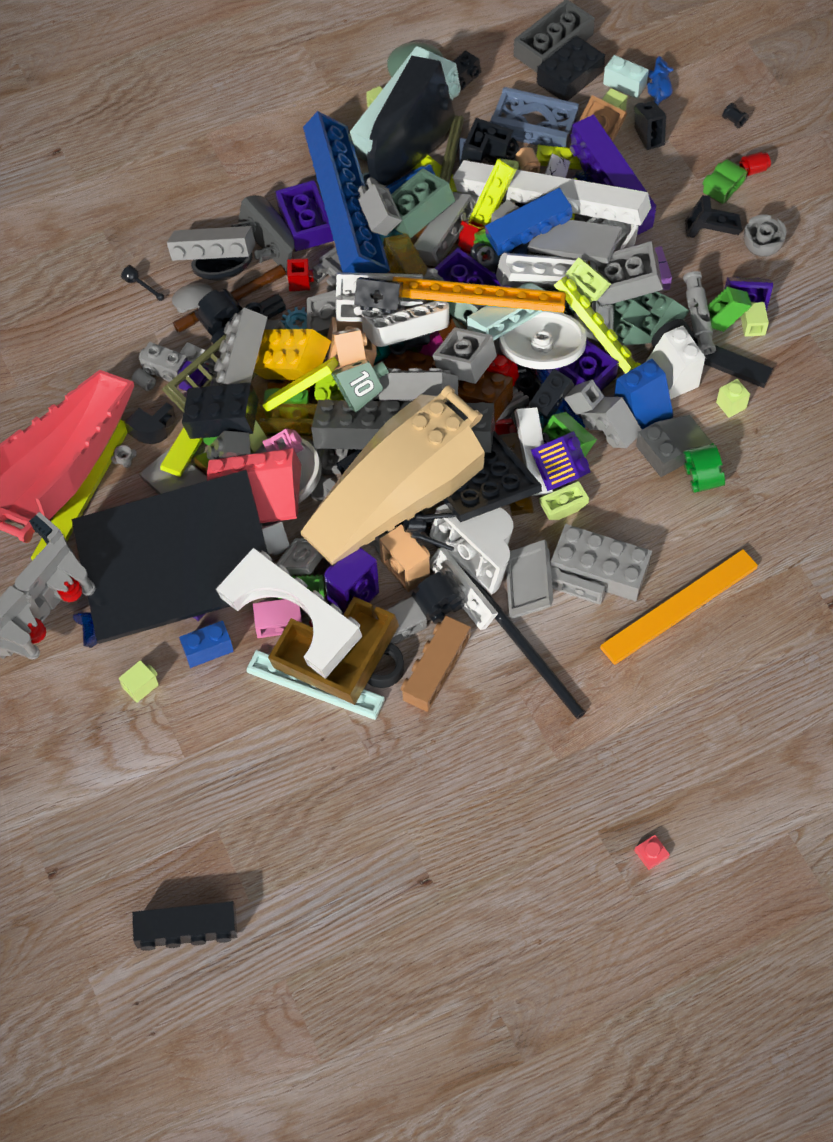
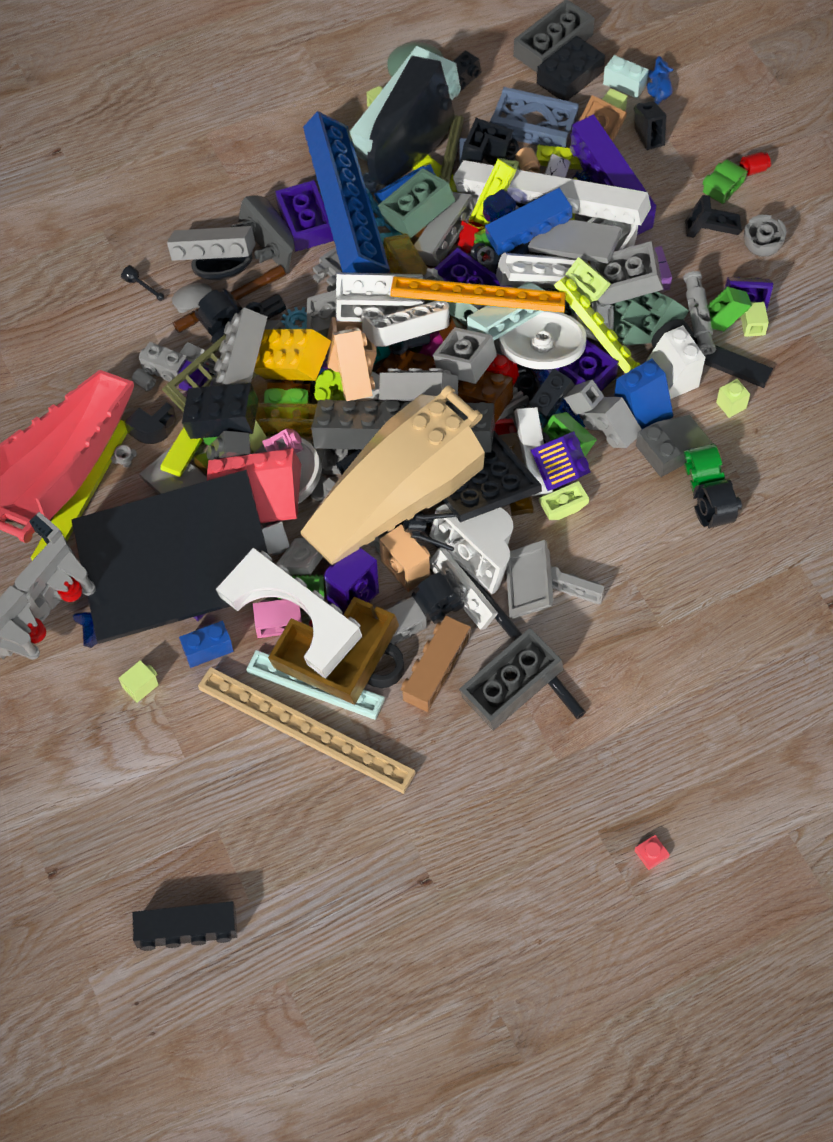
neon yellow tile [262,357,339,411] -> none
red brick [287,259,314,292] -> none
sand green torso [331,360,389,412] -> none
black brick [354,277,403,314] -> none
light grey hinge [358,177,402,236] -> none
light grey brick [551,524,652,601] -> none
light orange tile [600,549,758,665] -> none
black bush [722,103,749,129] -> none
none -> tan plate [198,667,415,794]
none -> dark grey brick [459,628,564,731]
none -> clear blue brick [483,189,516,222]
none -> black brick [693,478,742,529]

